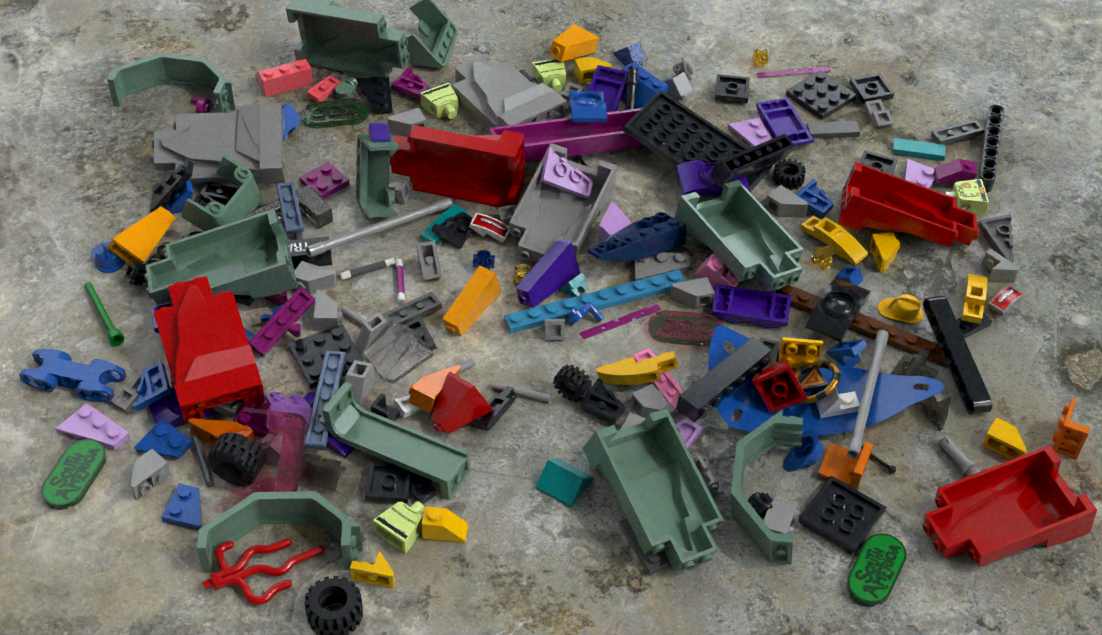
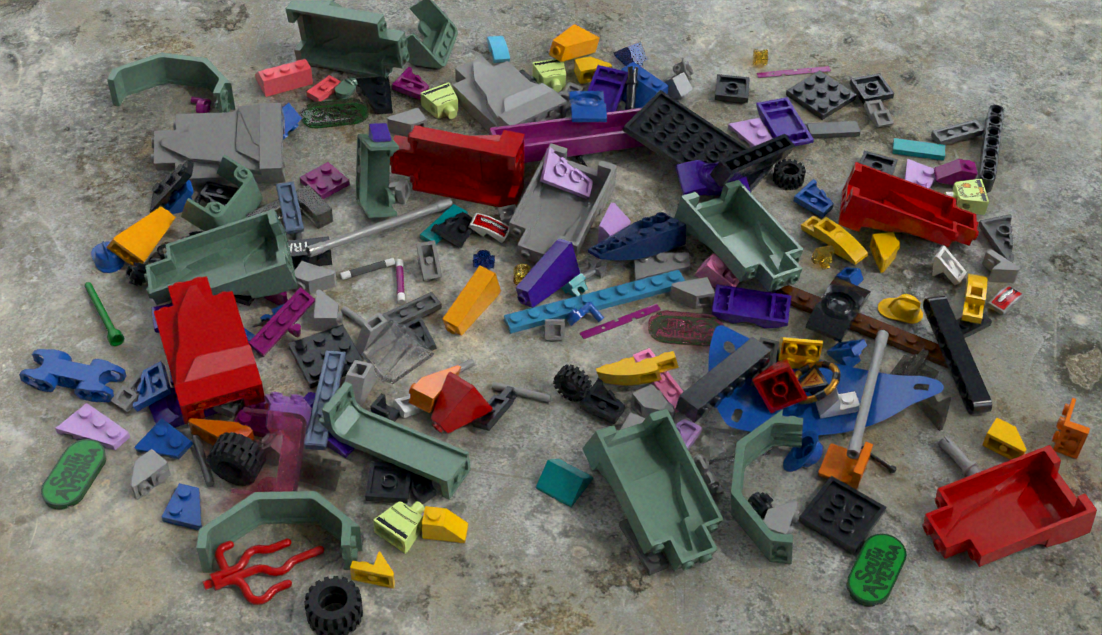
light grey slope [765,185,808,218] -> none
none -> medium azure slope [487,36,510,63]
none -> light grey bar [582,260,607,280]
none -> white slope [932,245,967,285]

